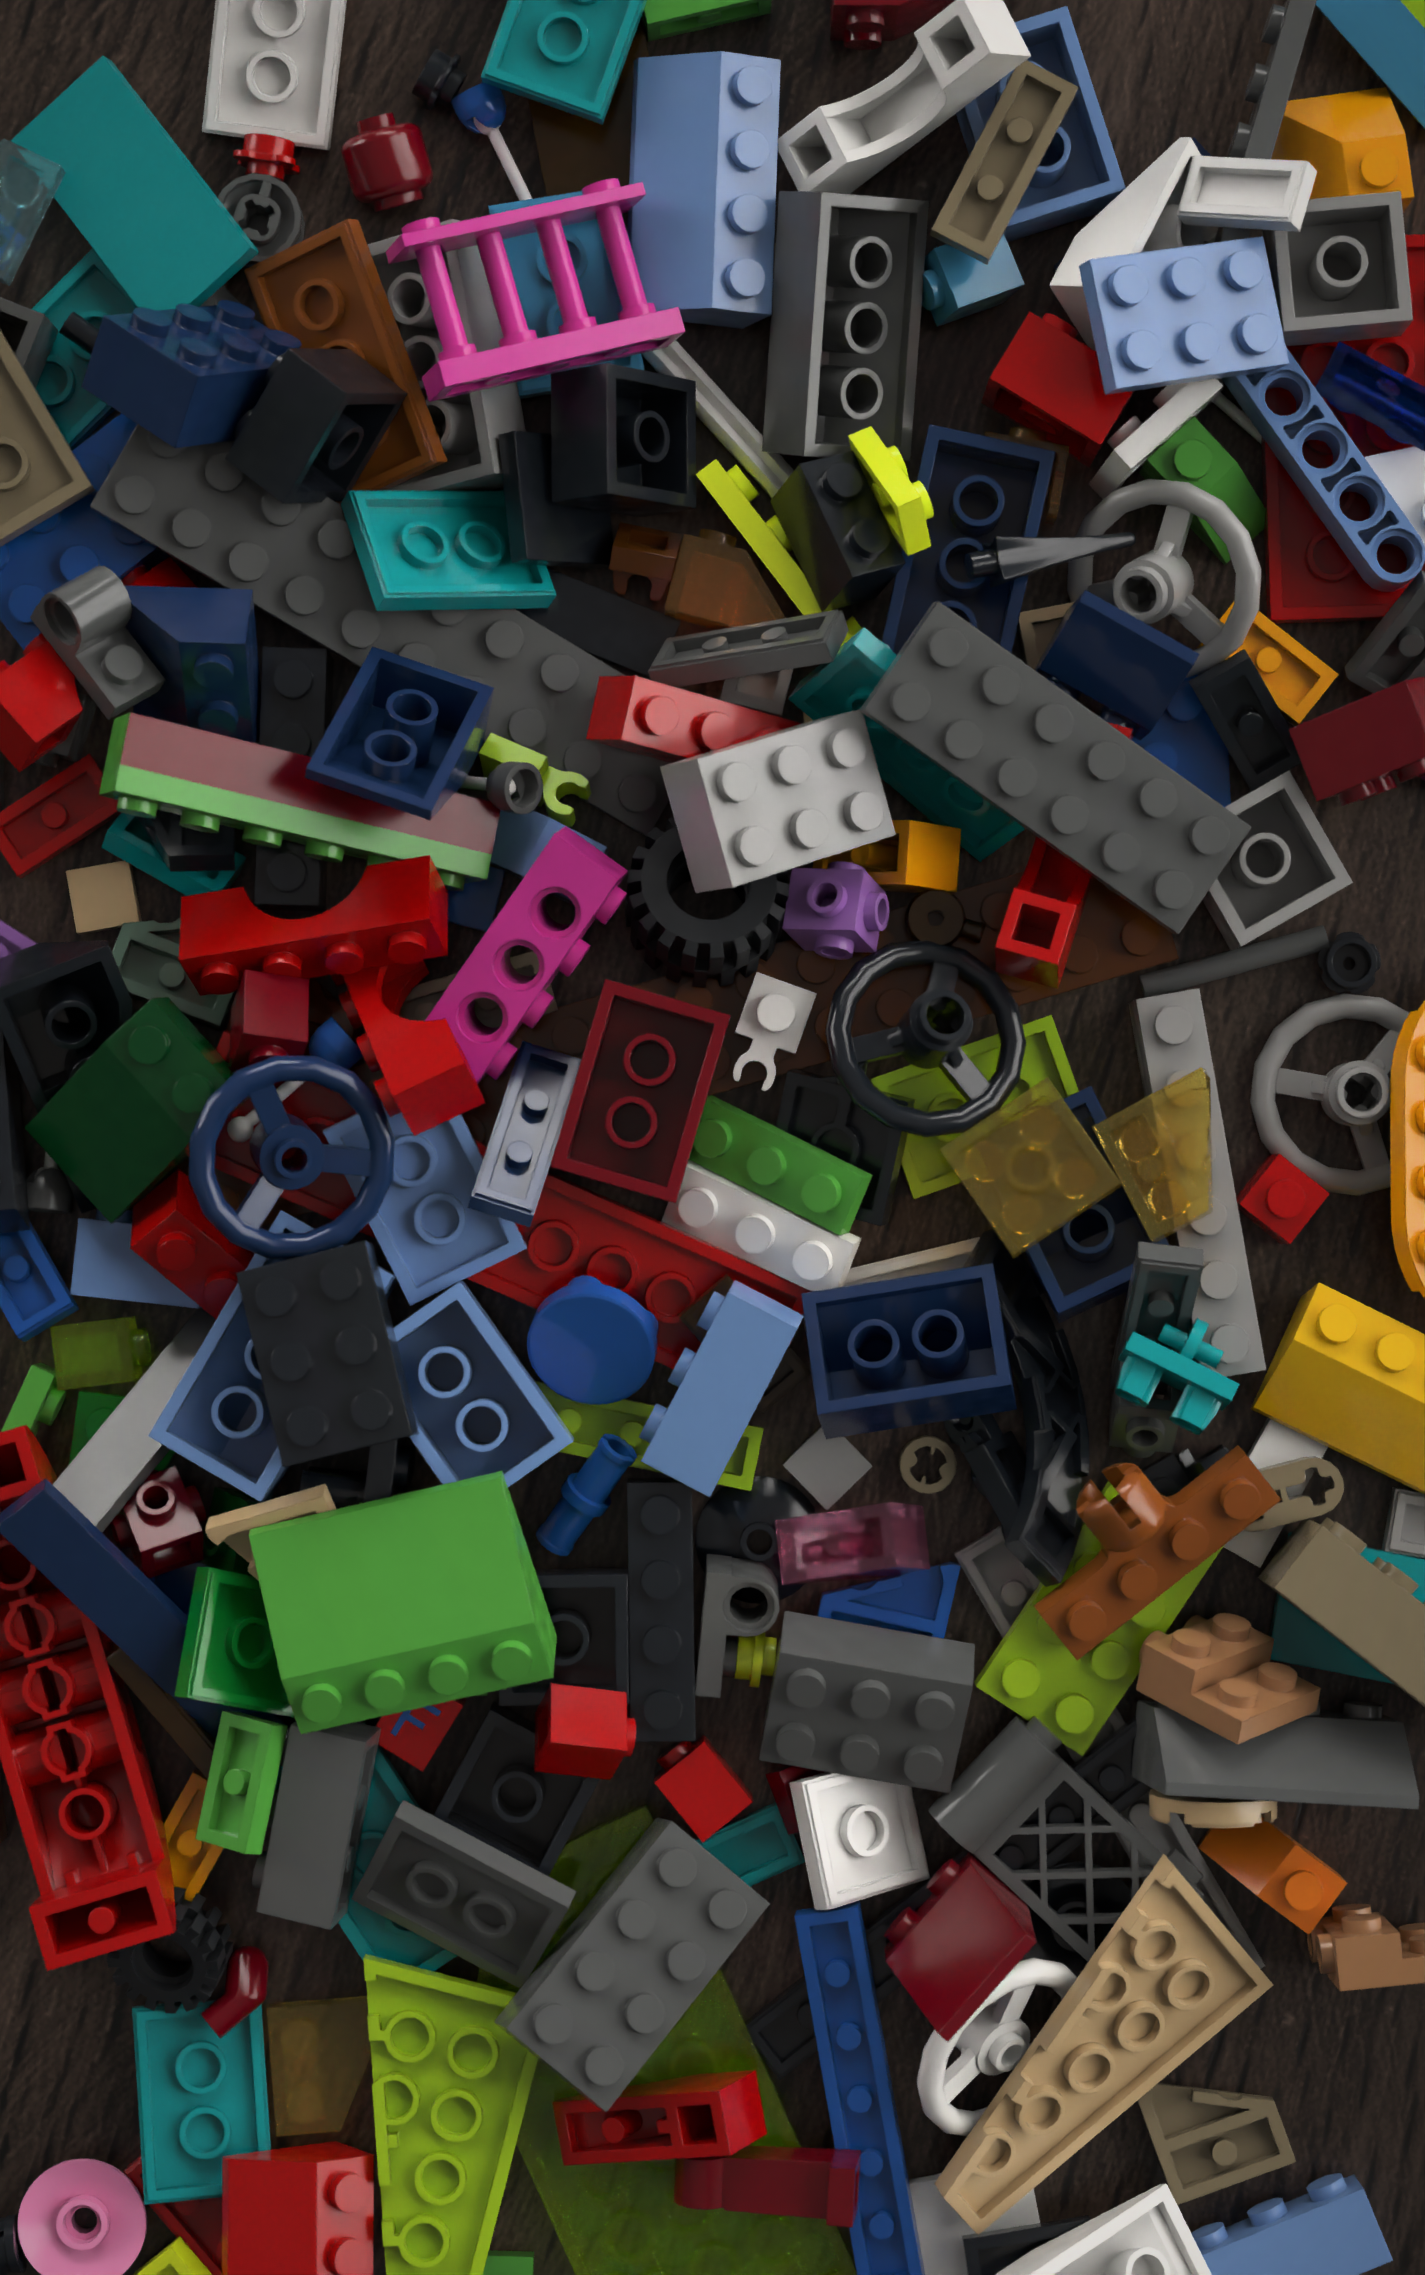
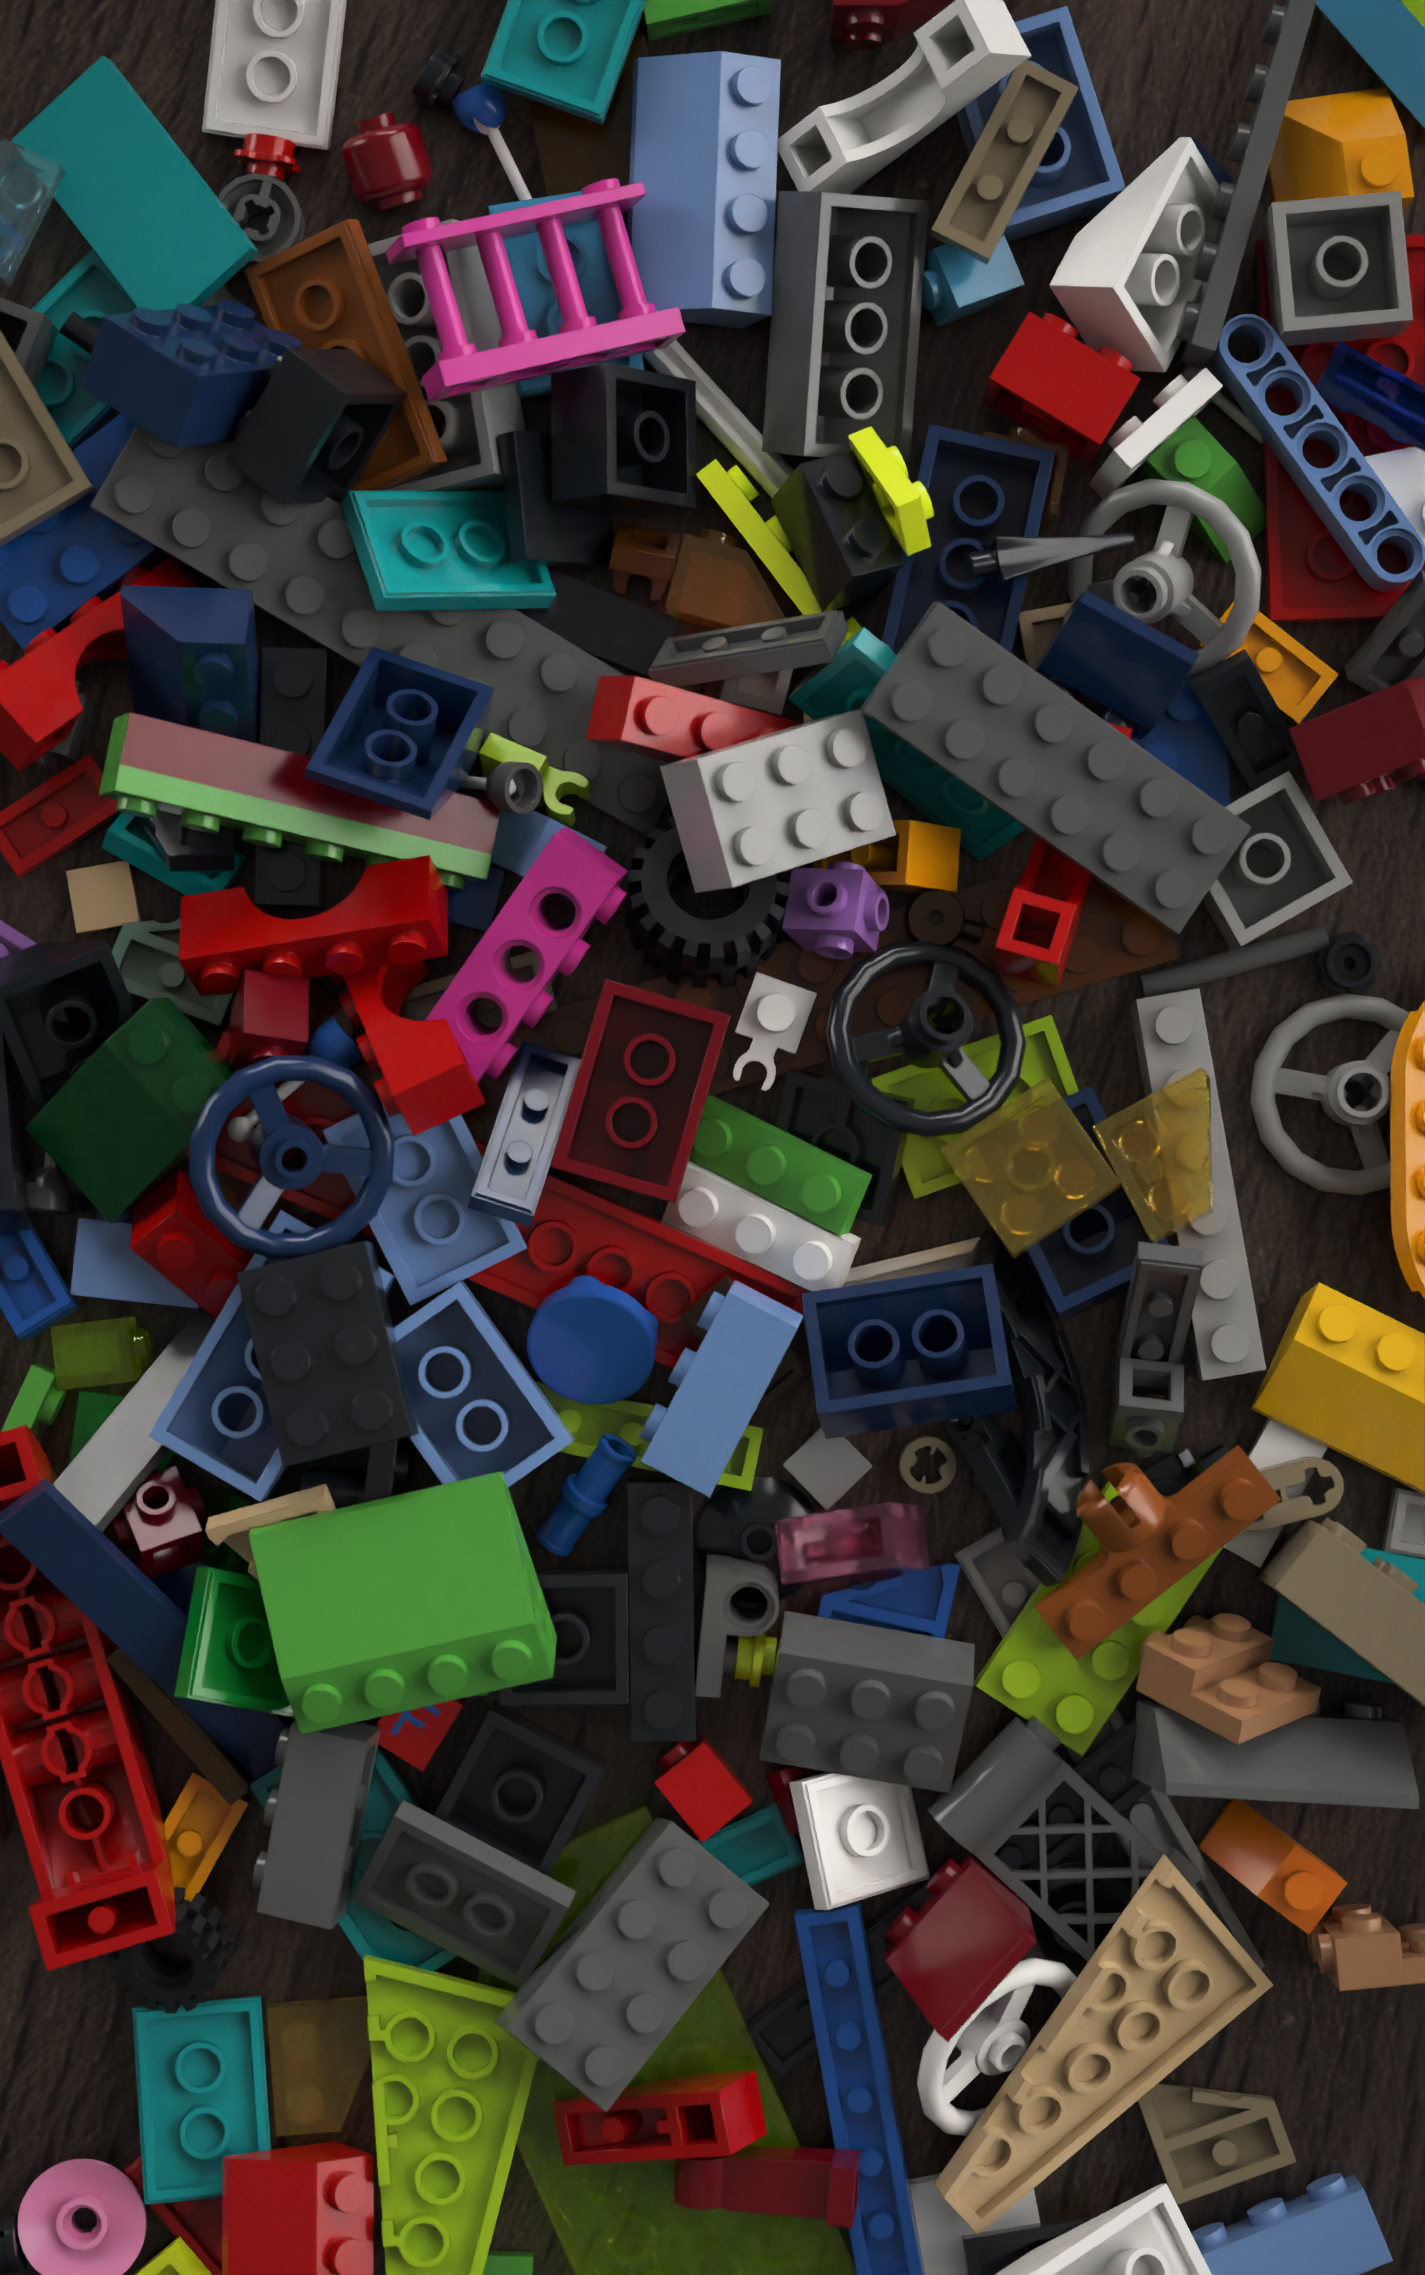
dark grey plate [30,566,165,720] -> none
bright green plate [195,1711,288,1854] -> none
dark red arm [200,1946,269,2039] -> none
red brick [535,1683,636,1780] -> none
medium blue plate [1079,236,1289,395] -> none
teal hips [1115,1318,1239,1435] -> none
tan tile [1149,1789,1277,1828] -> none
white tile [1176,156,1317,232] -> none
red brick [1236,1154,1330,1244] -> none

